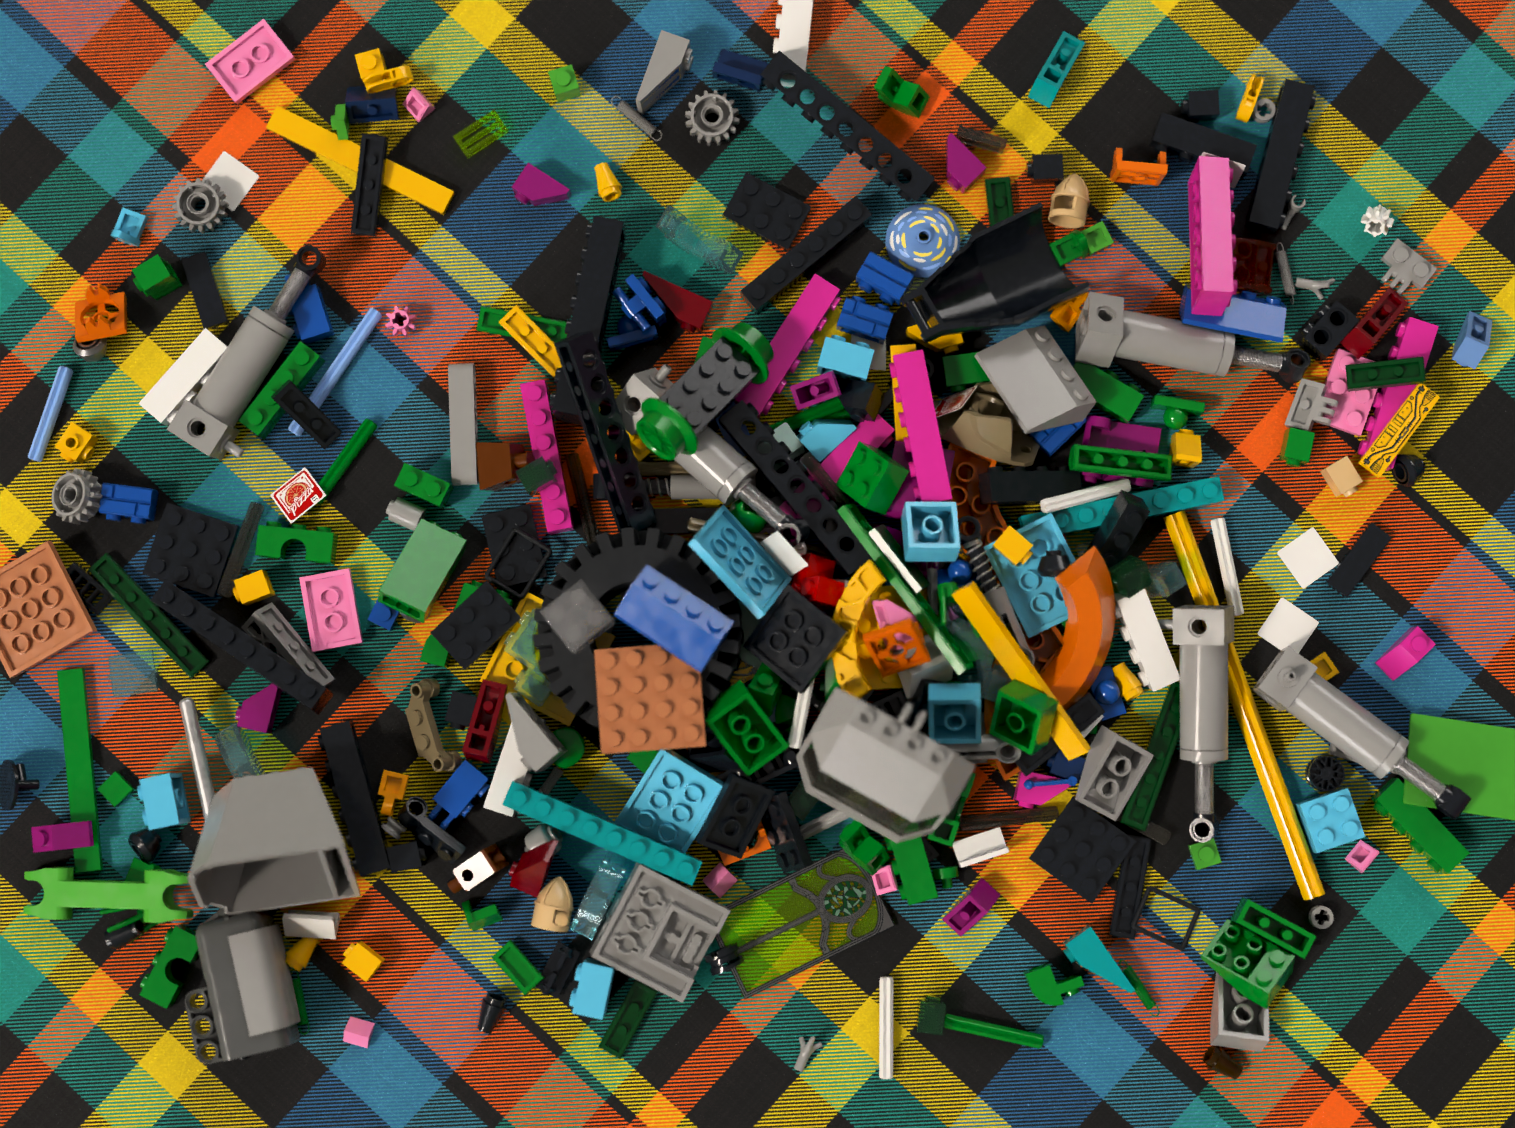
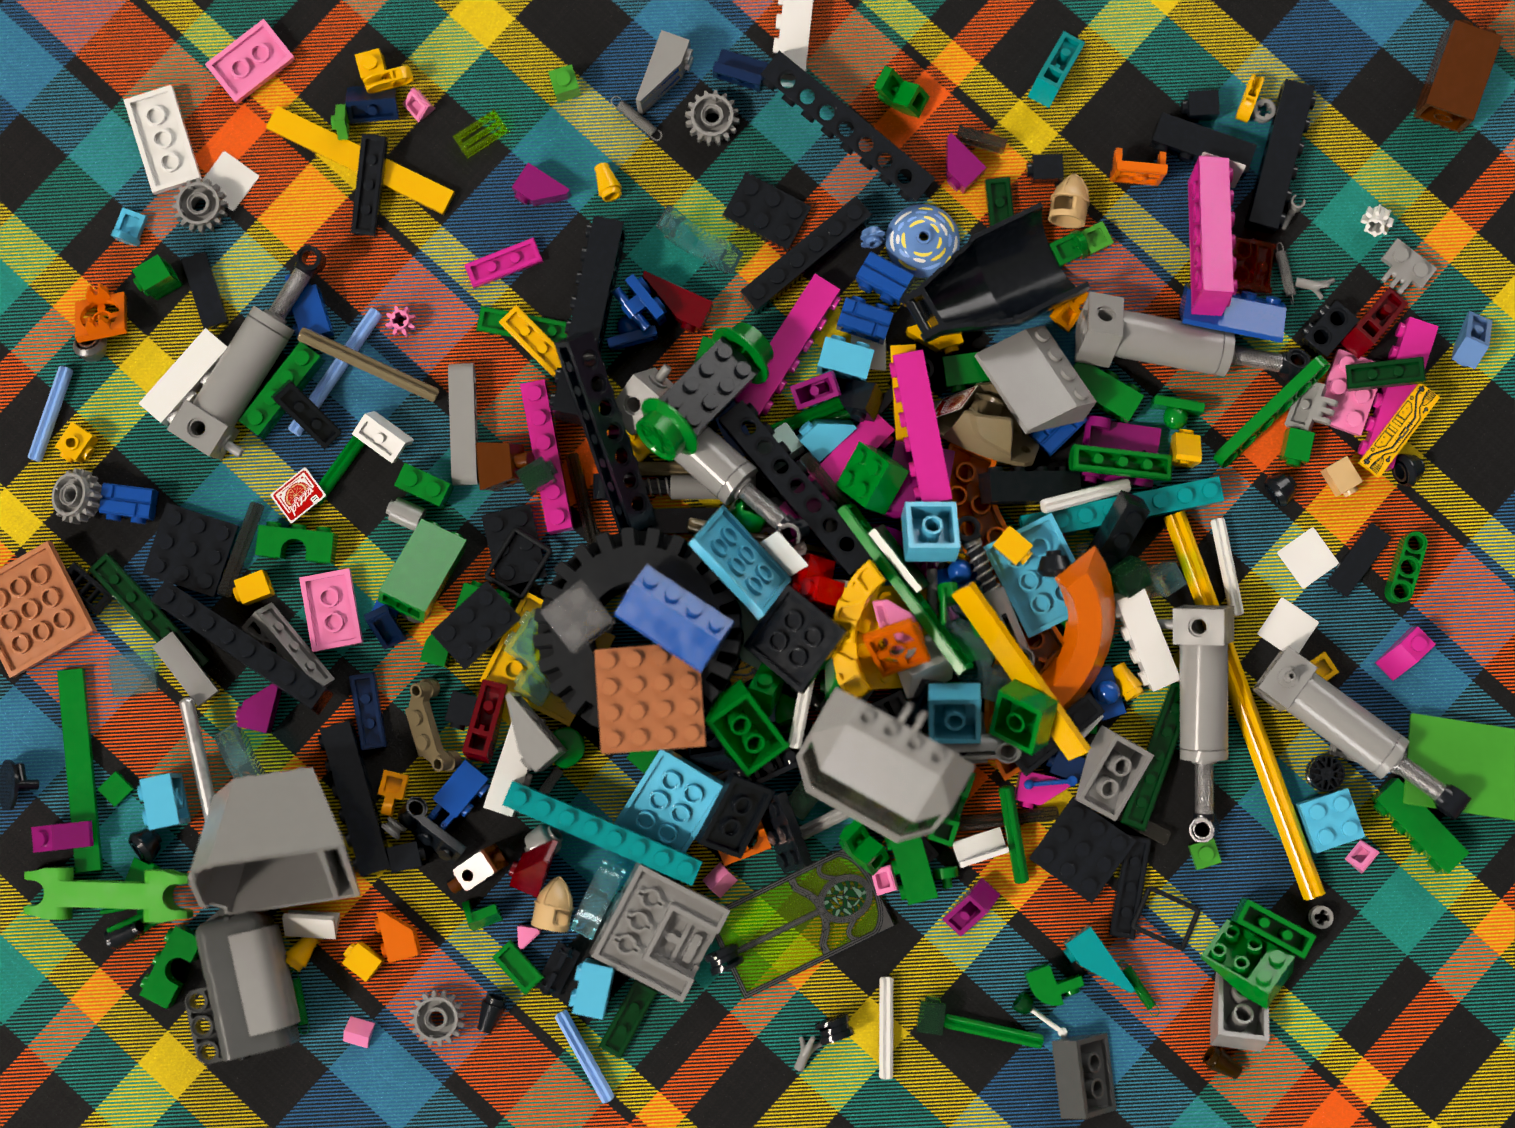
none -> white plate [124,85,202,195]
none -> light grey tile [152,631,220,707]
none -> dark tan axle [297,327,439,402]
none -> dark blue tile [349,672,387,751]
none -> white panel [352,411,414,463]
none -> dark blue tile [364,604,407,649]
none -> orange slope [374,910,422,963]
none -> light grey gear [409,989,466,1047]
none -> dark pink tile [464,237,543,289]
none -> bright pink slope [517,925,542,949]
none -> light blue axle [555,1010,614,1104]
none -> black wheel [815,1013,855,1045]
none -> medium blue plate [860,226,885,248]
none -> green axle [998,785,1029,884]
none -> hinge [1012,991,1068,1038]
none -> dark grey slope [1052,1033,1117,1119]
none -> green beam [1213,355,1331,468]
none -> black cone [1264,473,1297,506]
none -> green beam [1384,531,1428,604]
none -> reddish brown brick [1413,20,1503,133]

